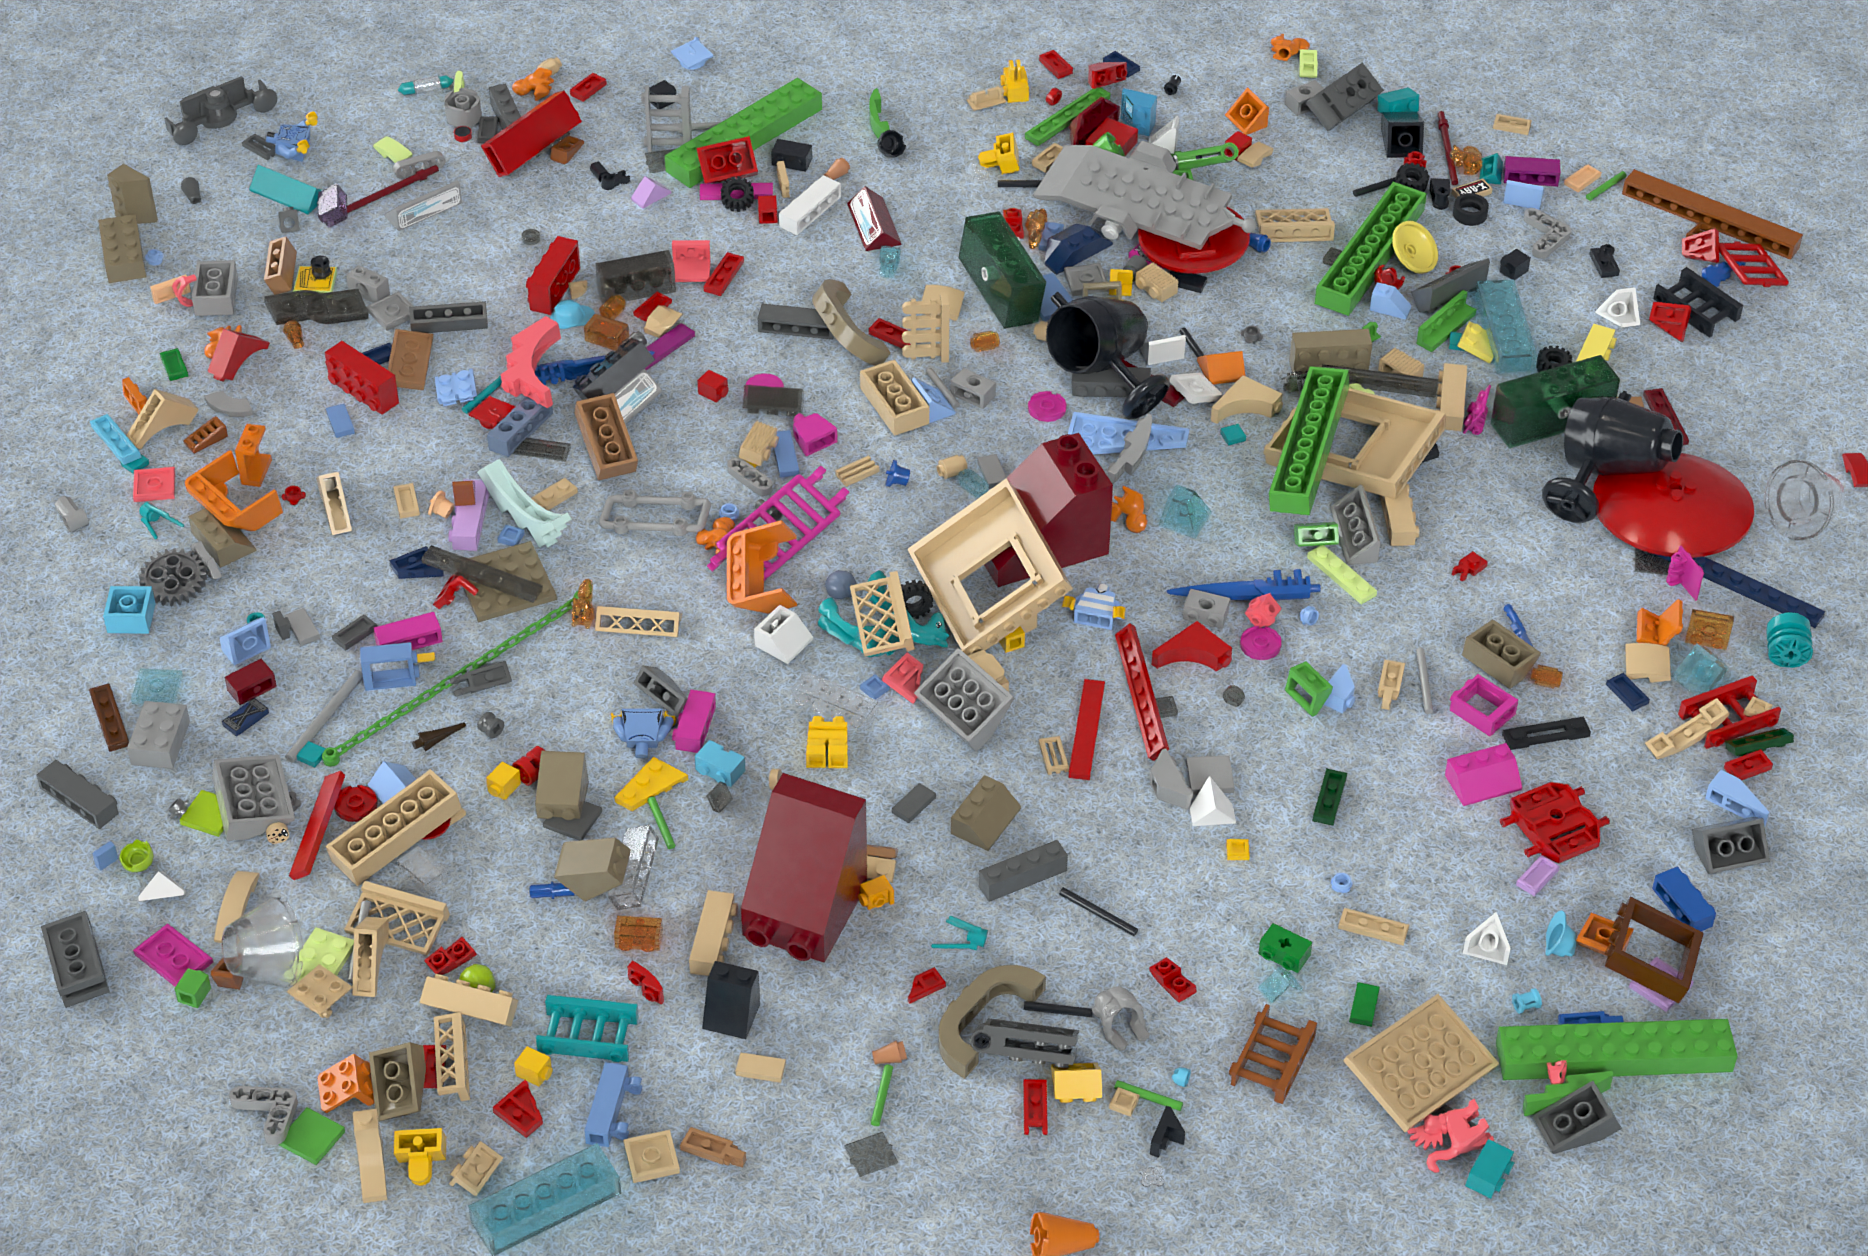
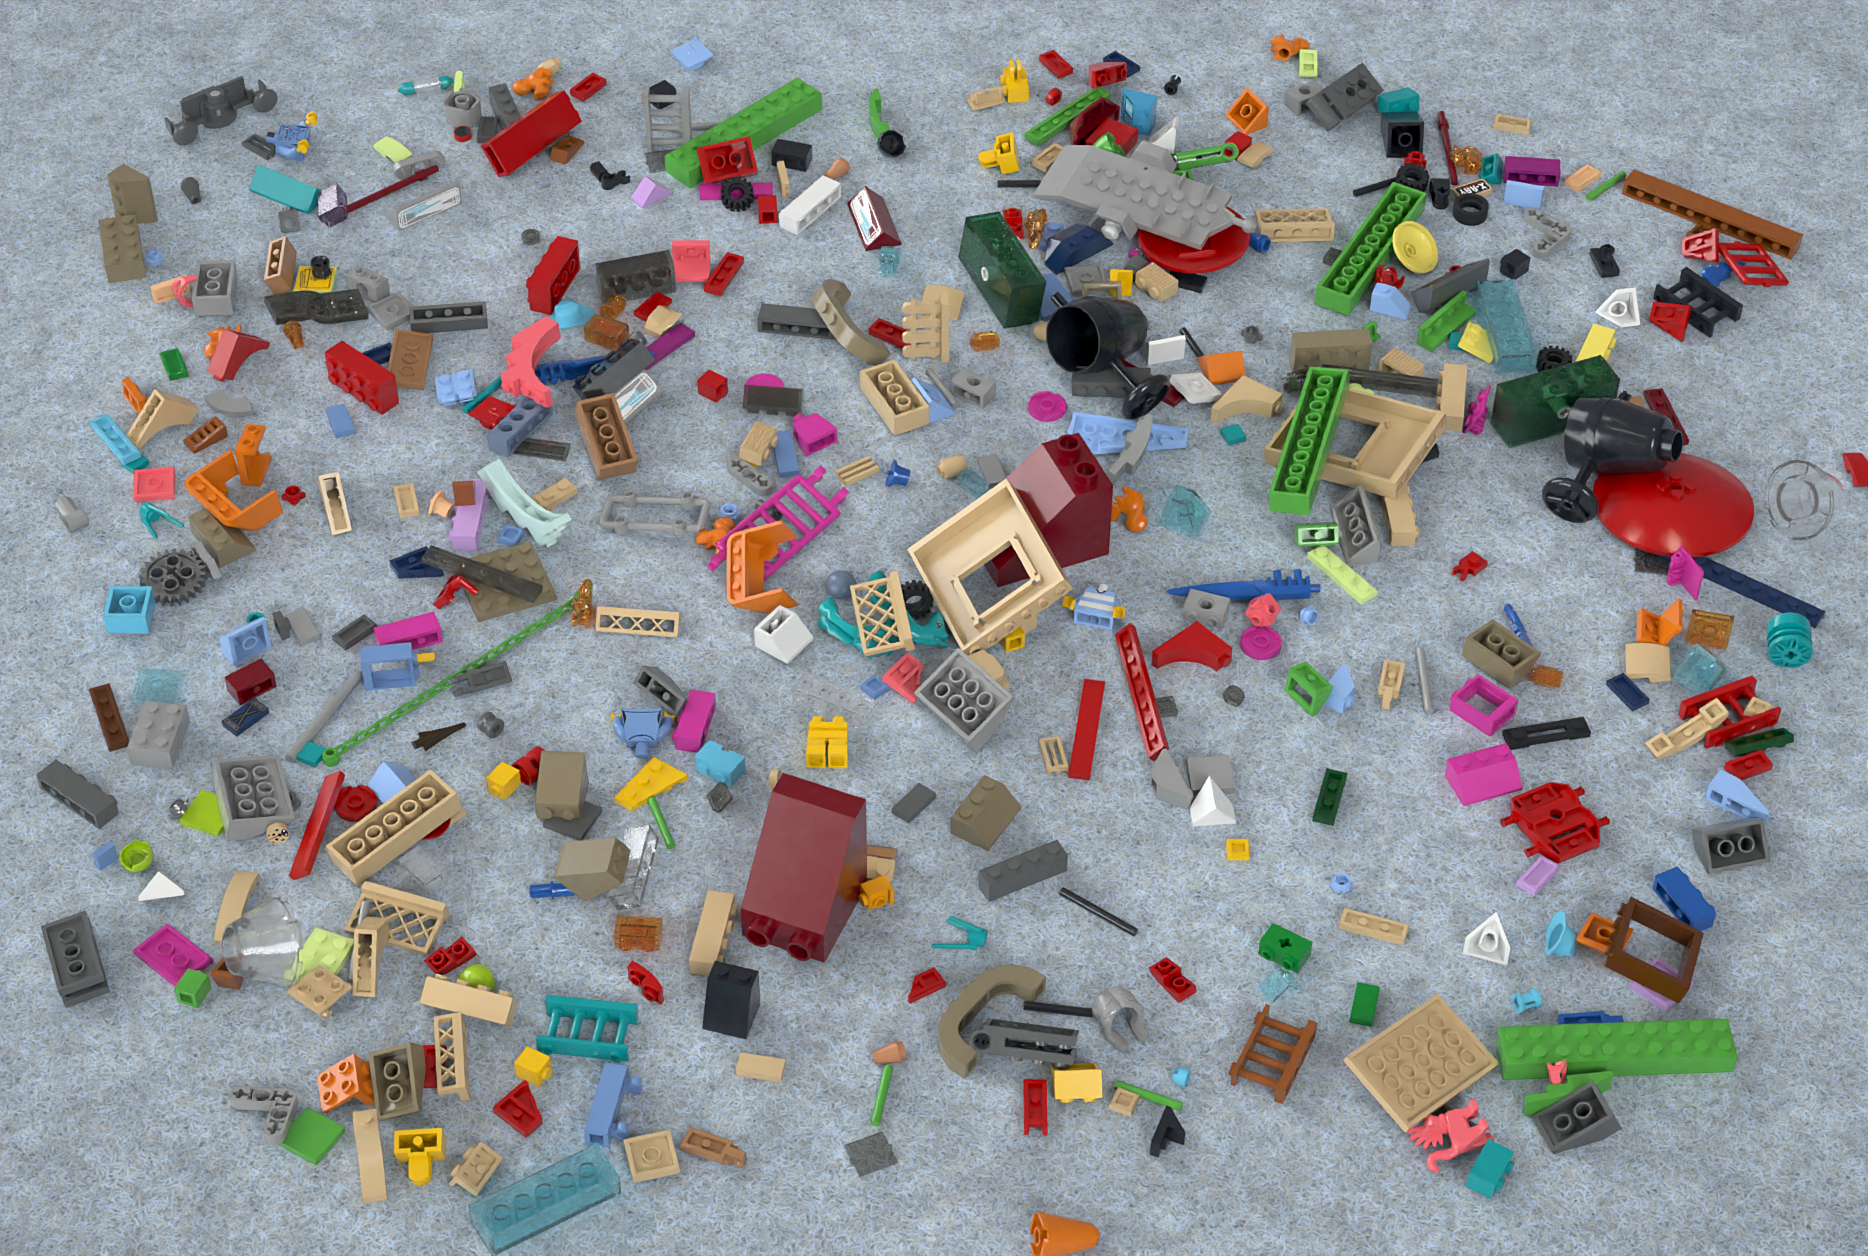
tan tile [569,280,588,299] -> none

